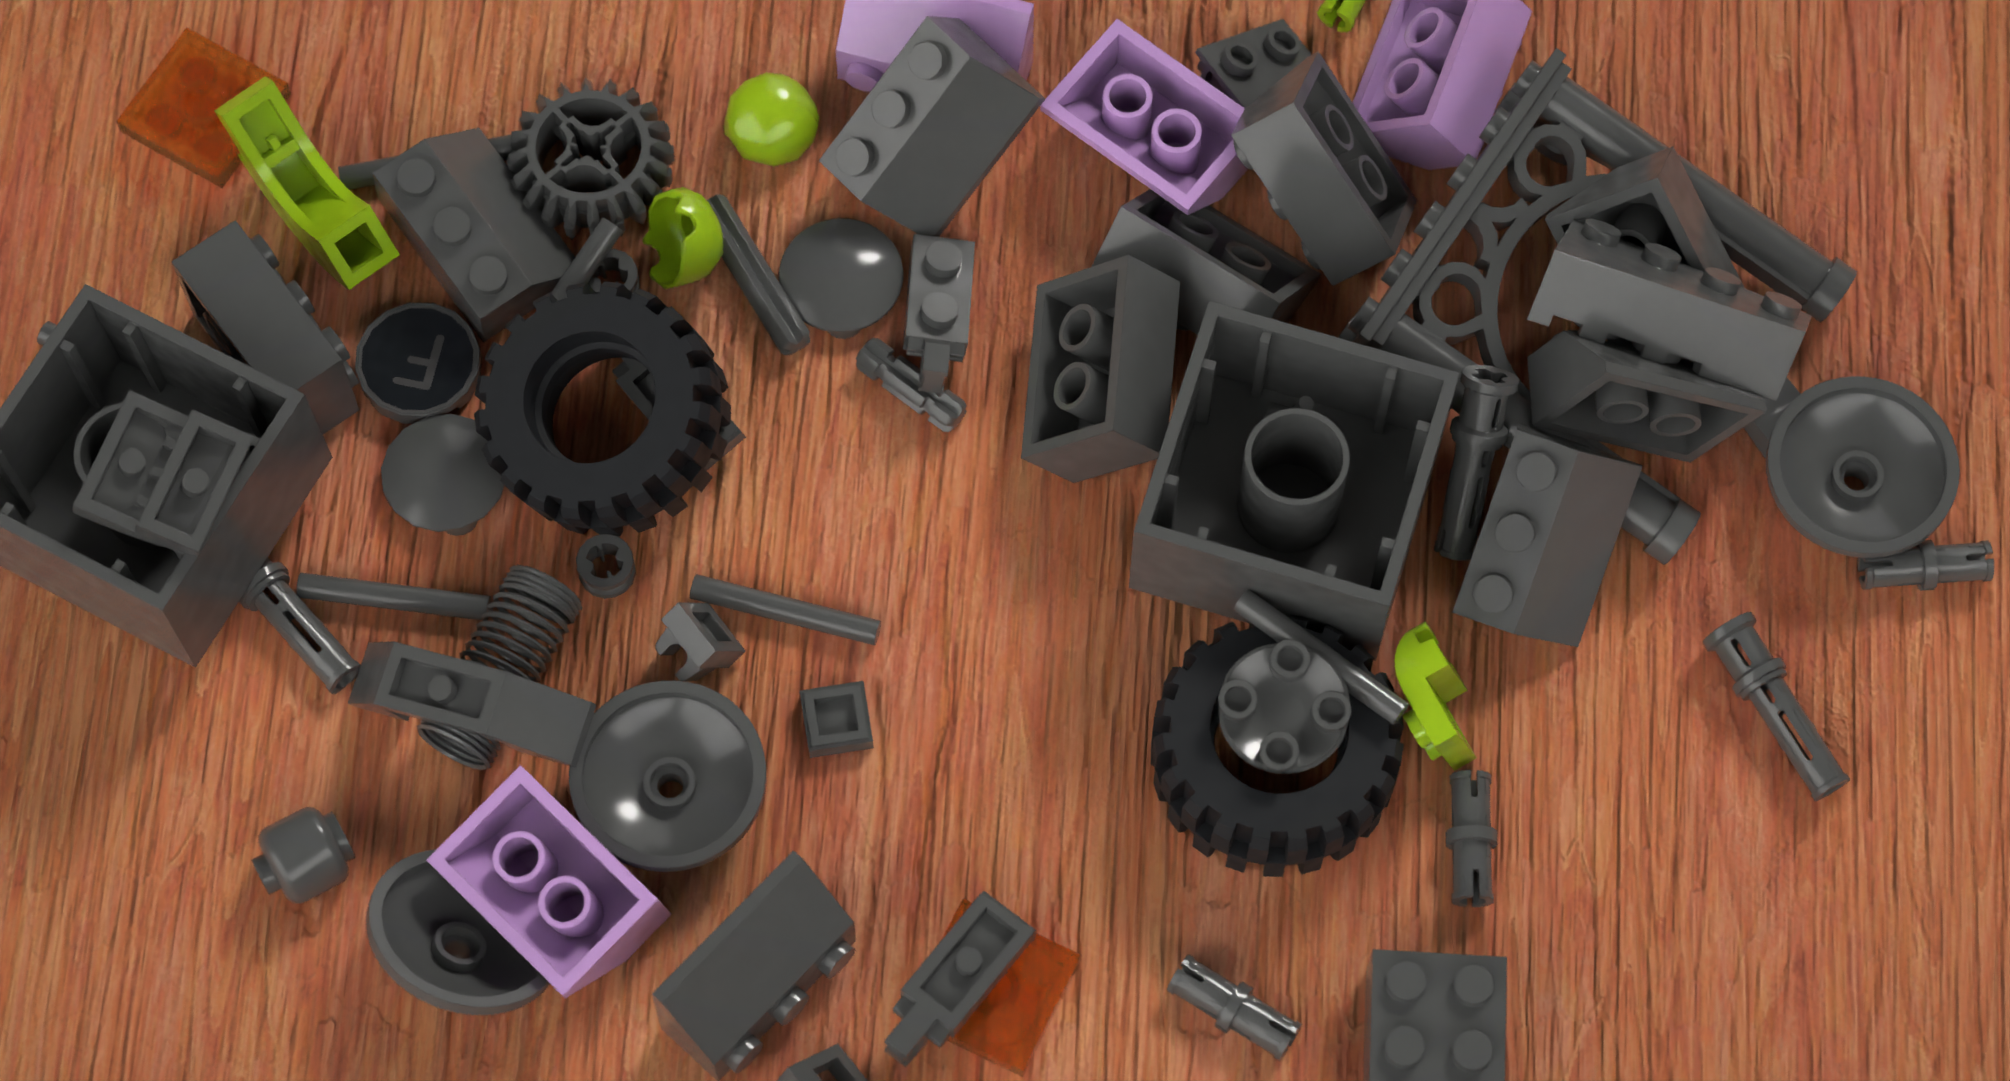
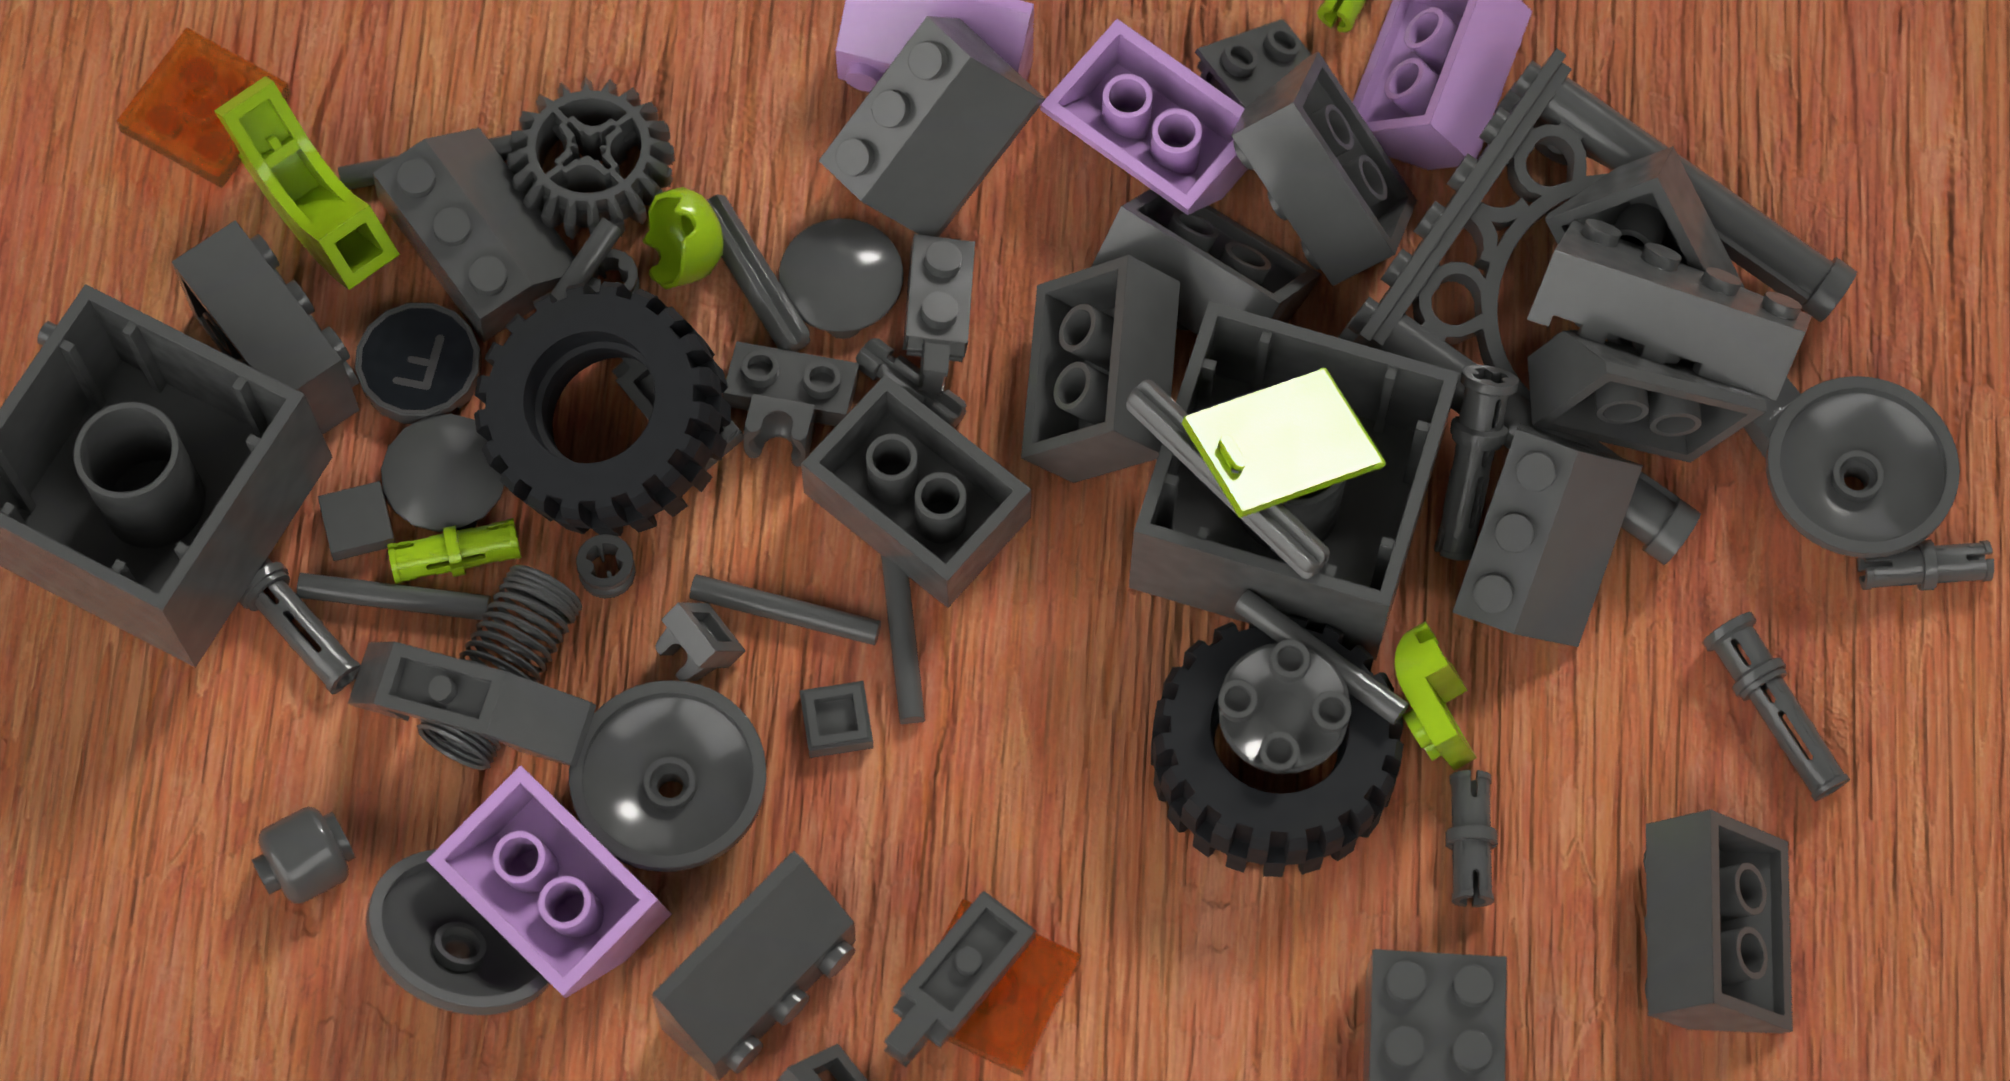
dark grey slope [72,390,254,556] -> none
lime hair [723,73,819,167] -> none
dark grey pin [1167,954,1302,1061] -> none
none -> dark grey tile [318,481,395,561]
none -> lime pin [387,518,522,584]
none -> dark grey plate [723,341,859,467]
none -> dark grey brick [801,374,1031,608]
none -> dark grey bar [881,555,925,725]
none -> dark grey axle [1126,379,1330,579]
none -> container [1181,367,1386,518]
none -> dark grey slope [1643,809,1793,1034]

